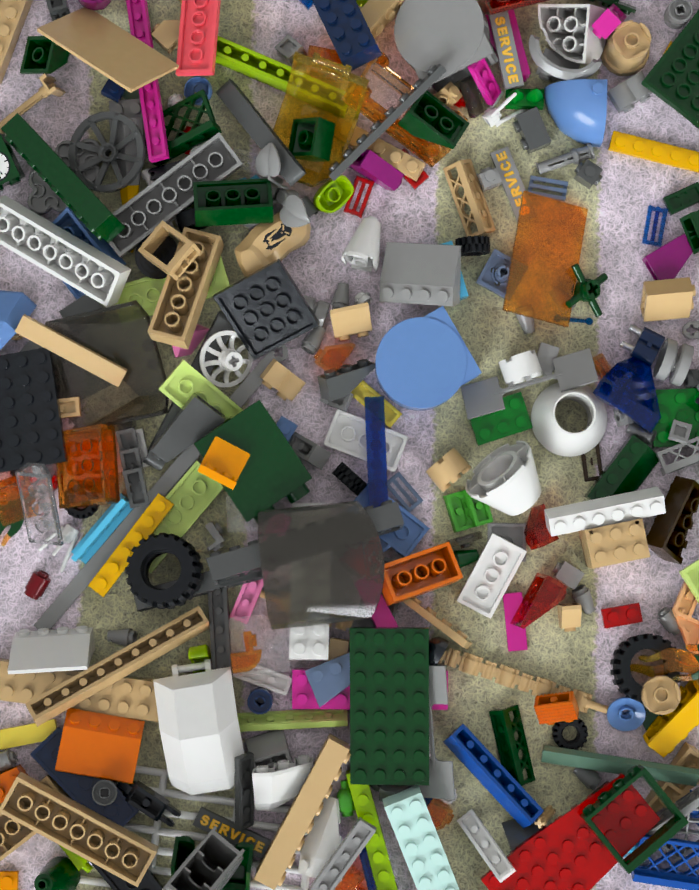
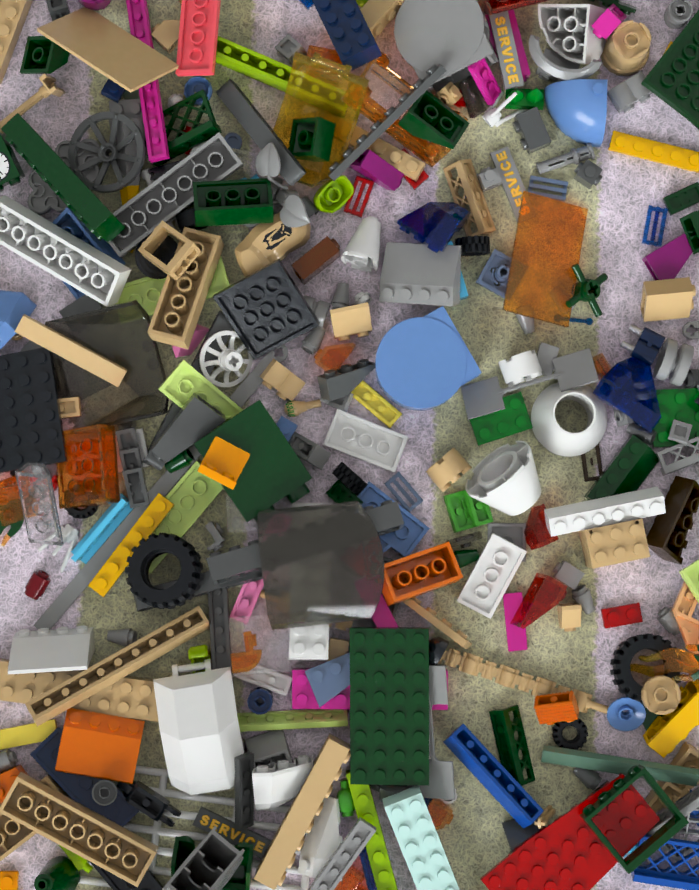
clear blue plate [364,396,388,508] -> none
white tile [457,809,516,883] -> none
none -> dark green cone [165,448,194,473]
none -> sand blue tile [224,133,242,152]
none -> tan piece [284,399,321,417]
none -> reddish brown brick [291,236,340,285]
none -> dark green plate [326,479,363,513]
none -> clear blue brick [397,202,471,253]

